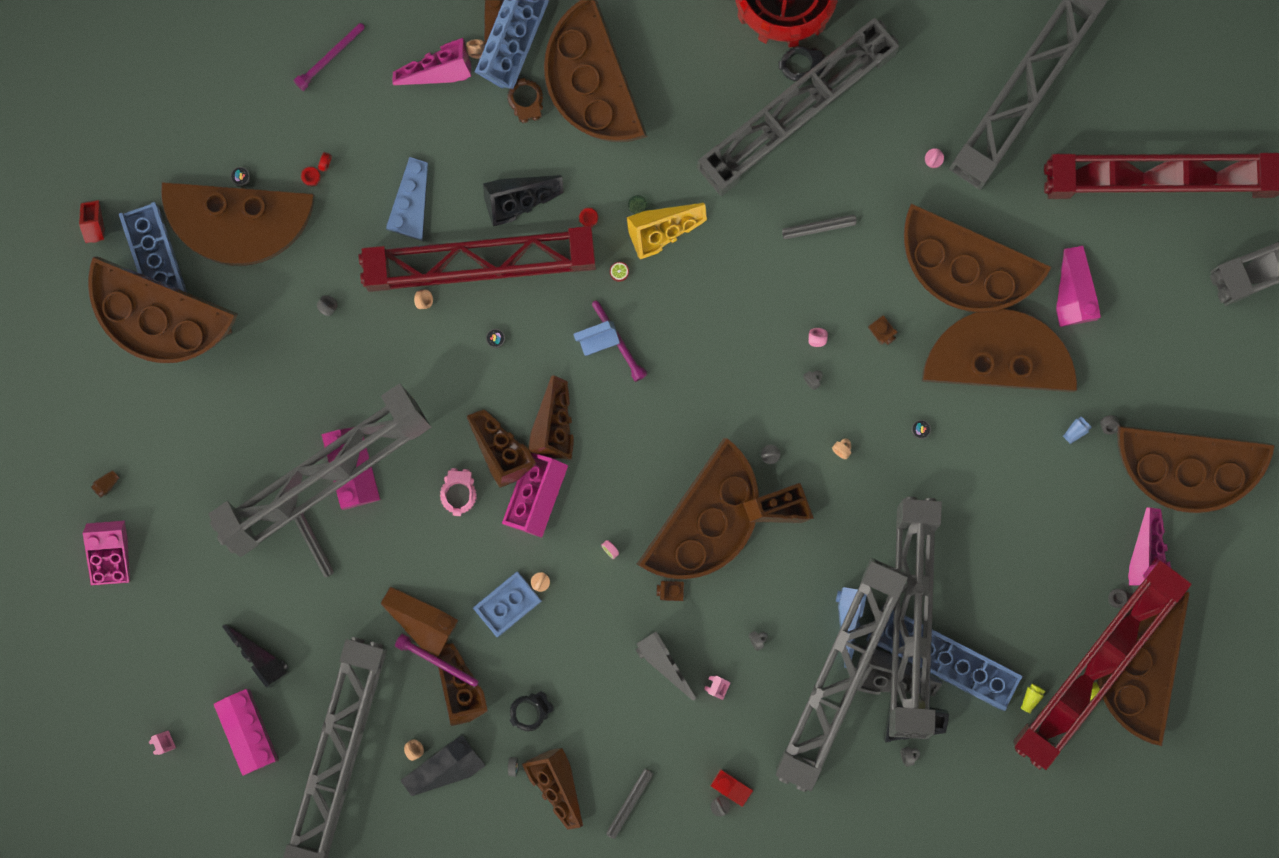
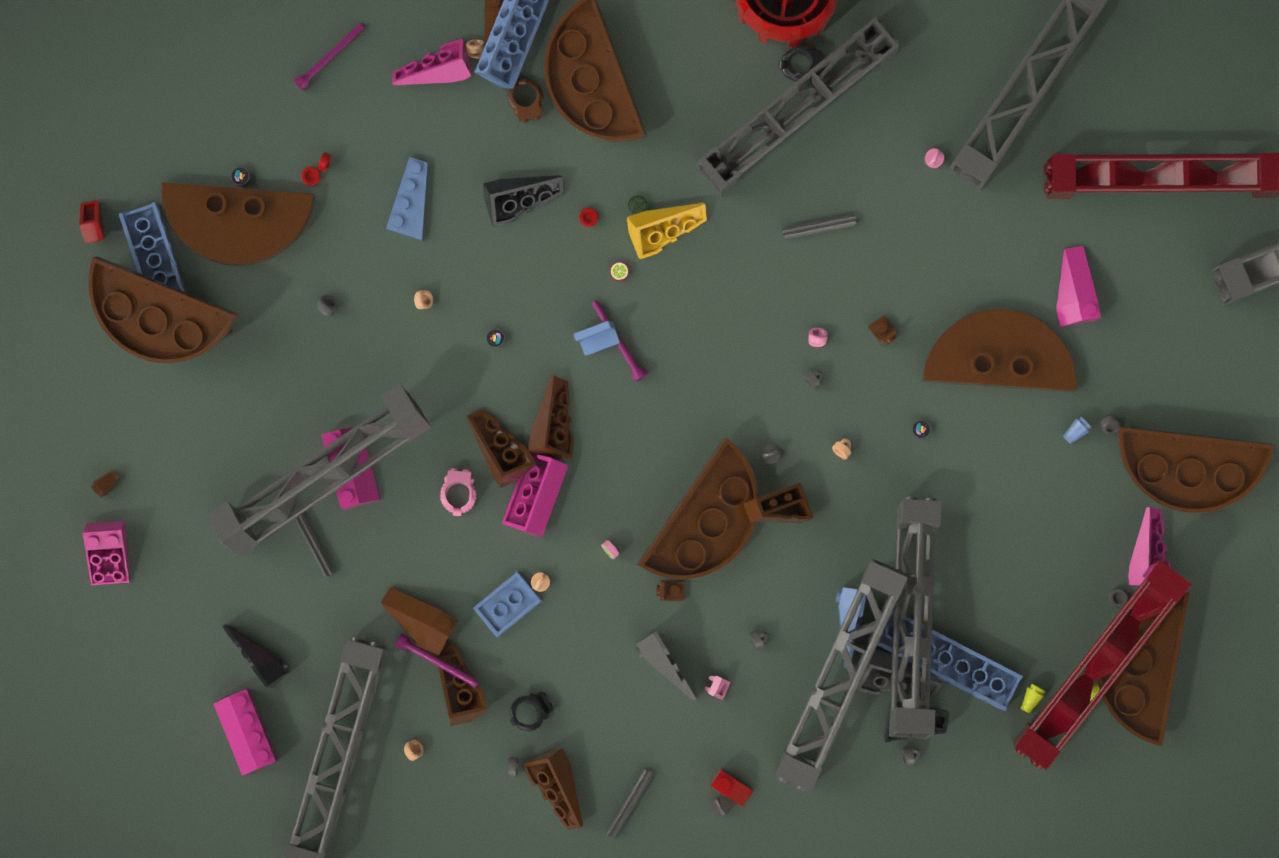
bright pink tile [149,730,176,755] -> none
dark red piece [358,226,596,292] -> none
black wedge [401,734,486,796] -> none
reddish brown plate [904,203,1051,312] -> none

